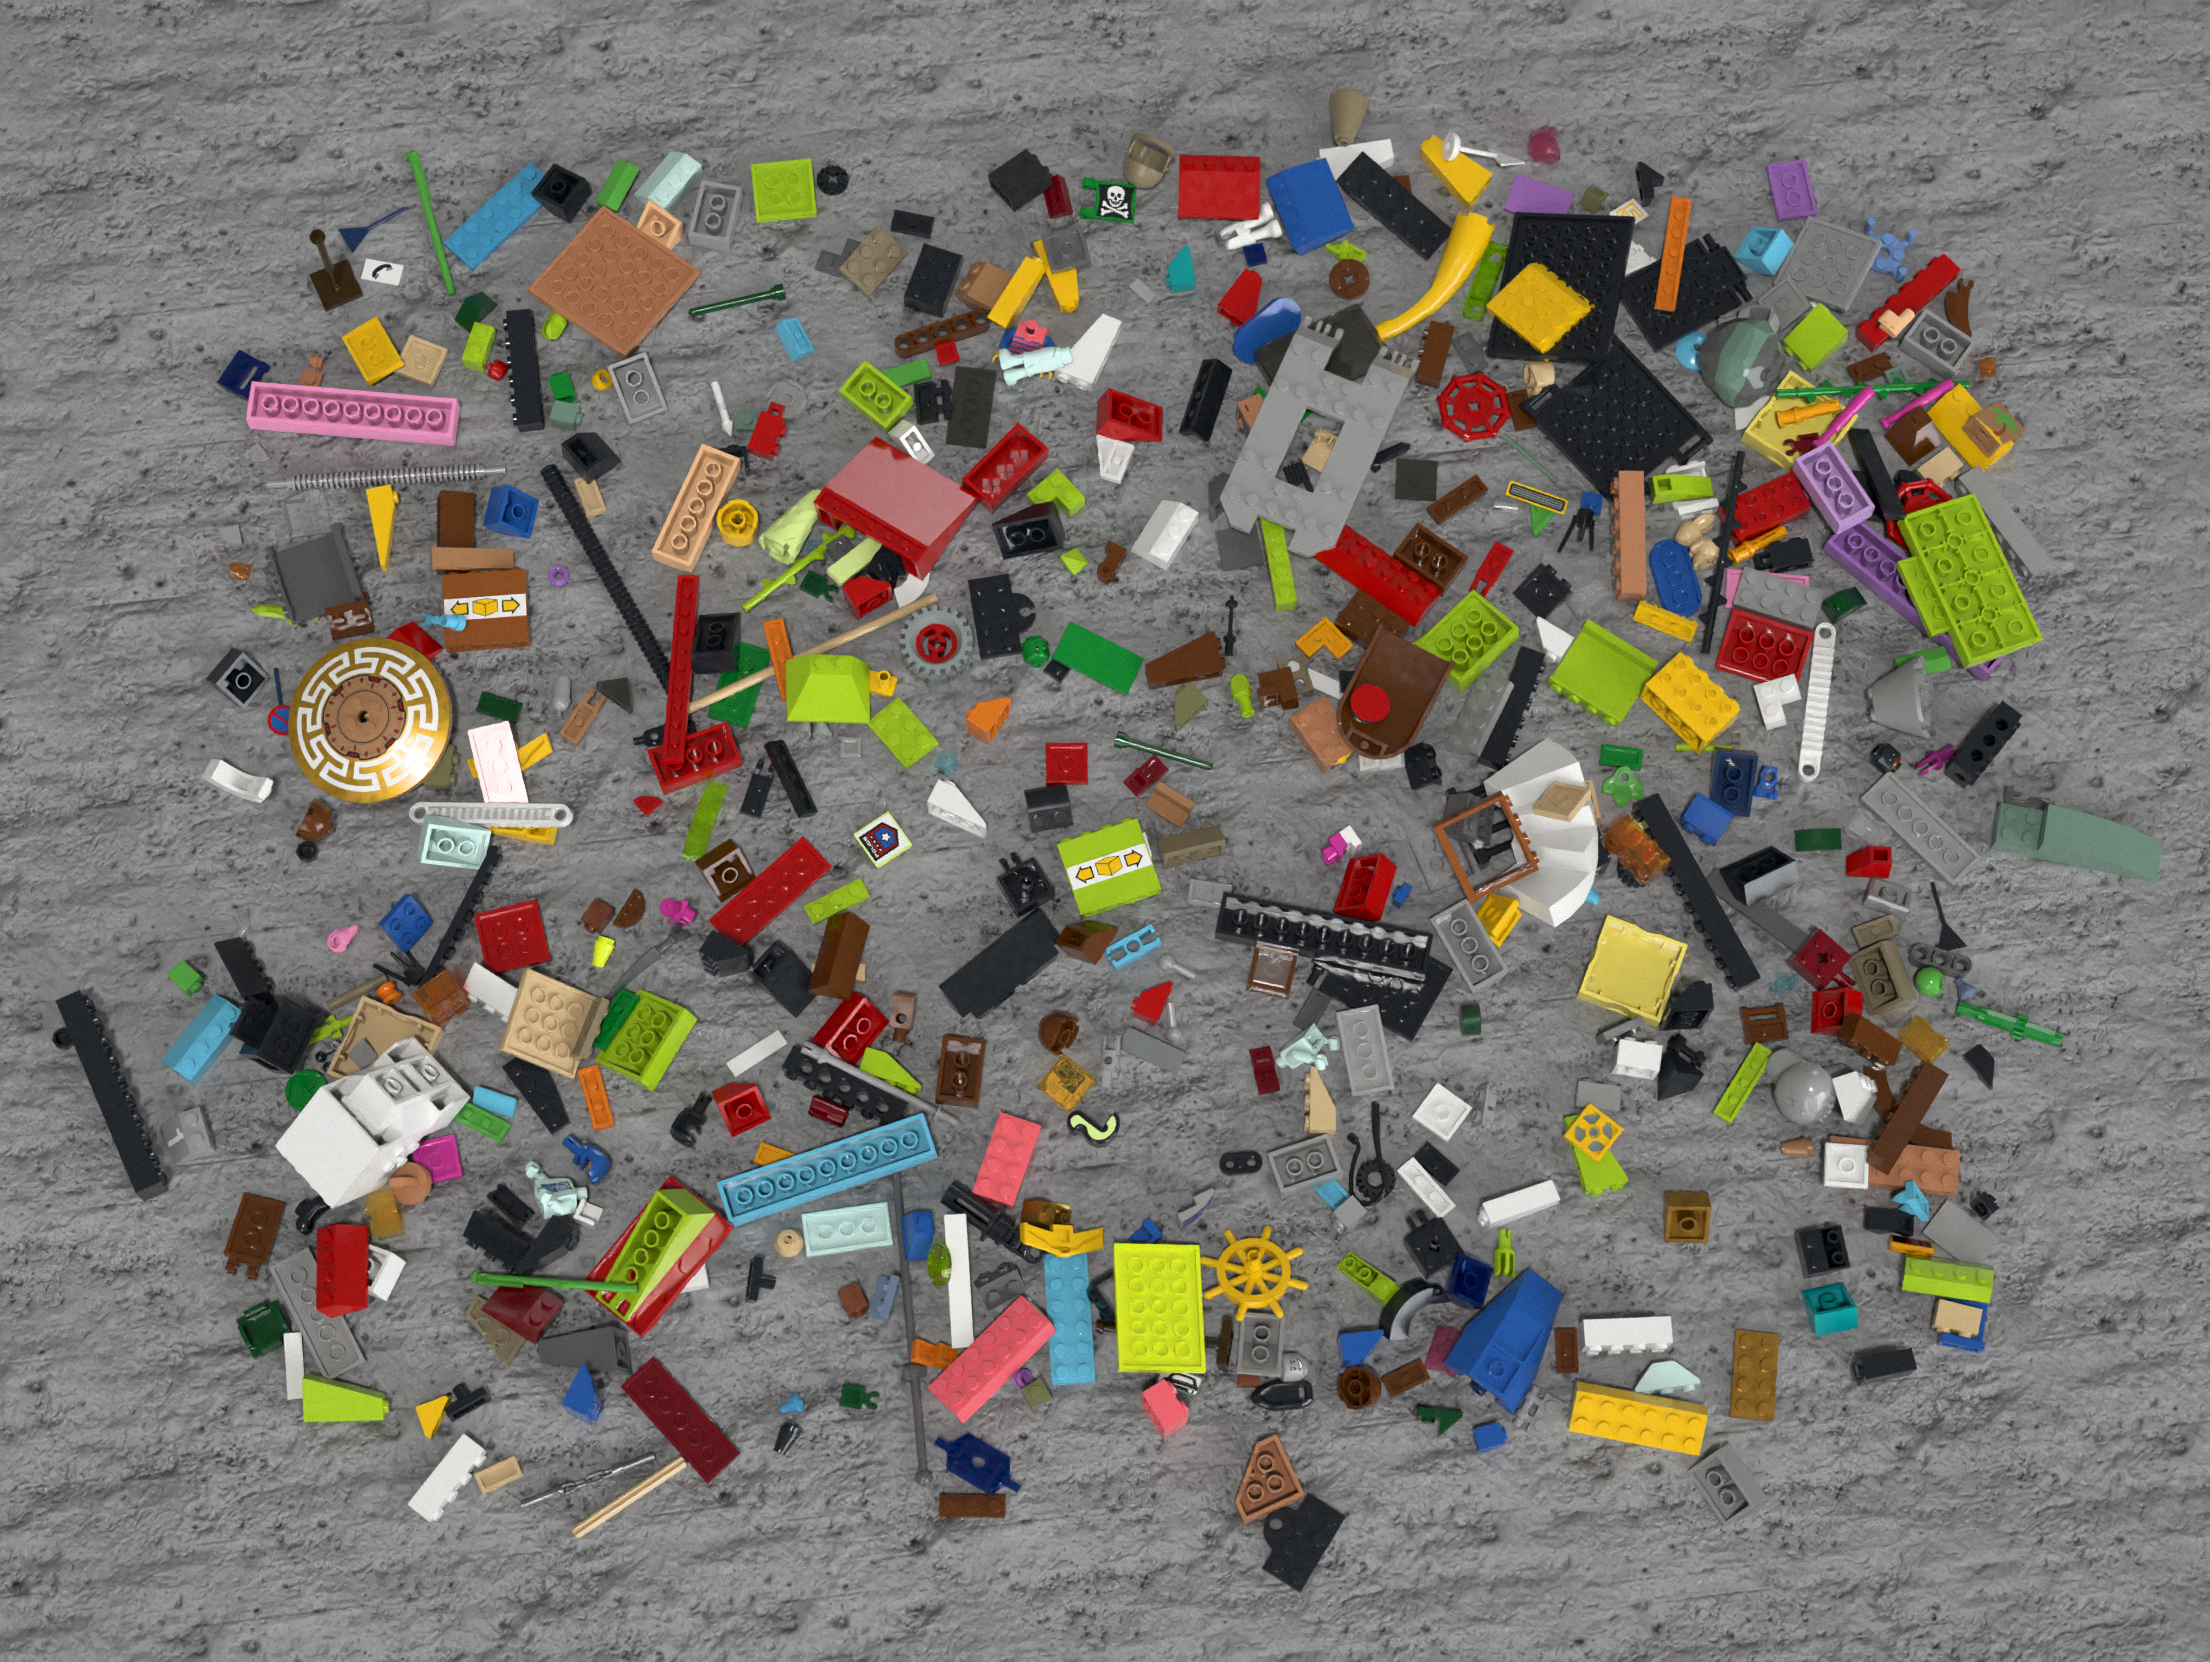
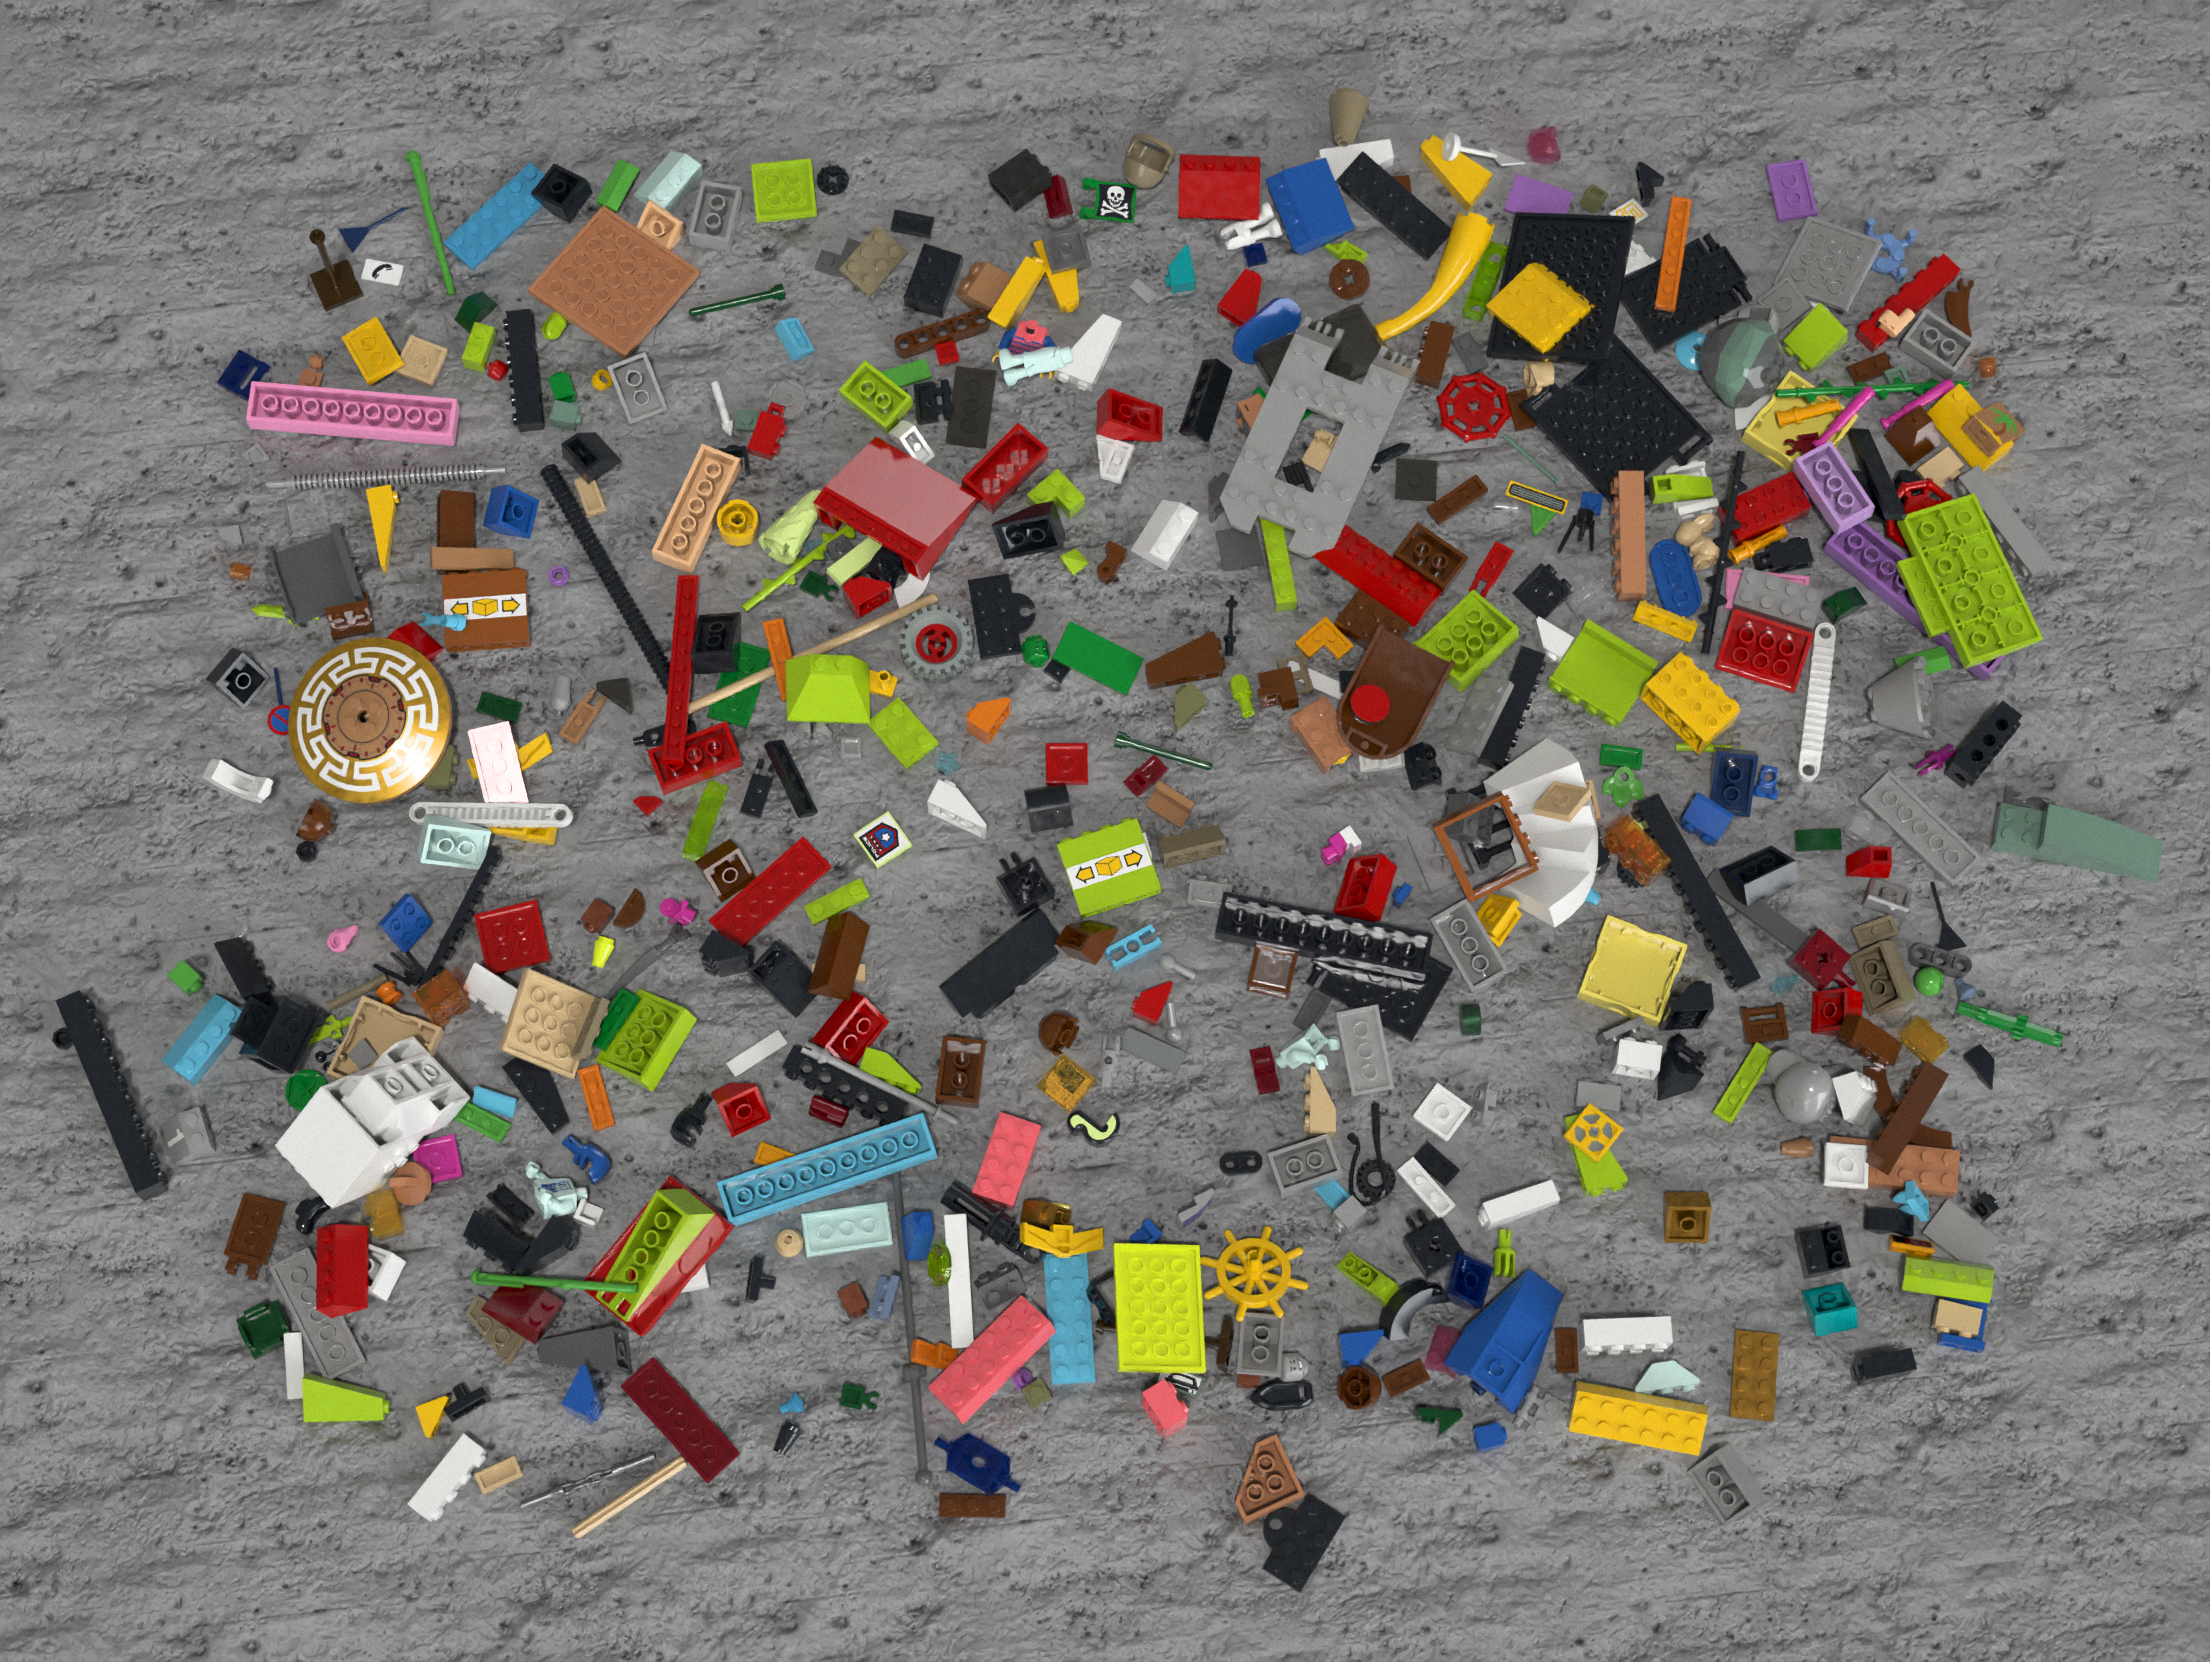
reddish brown torso [889,992,917,1043] -> none
medium azure slope [1733,226,1794,276] -> none
white brick [1754,674,1802,730] -> none
black head [1870,743,1901,774] -> none

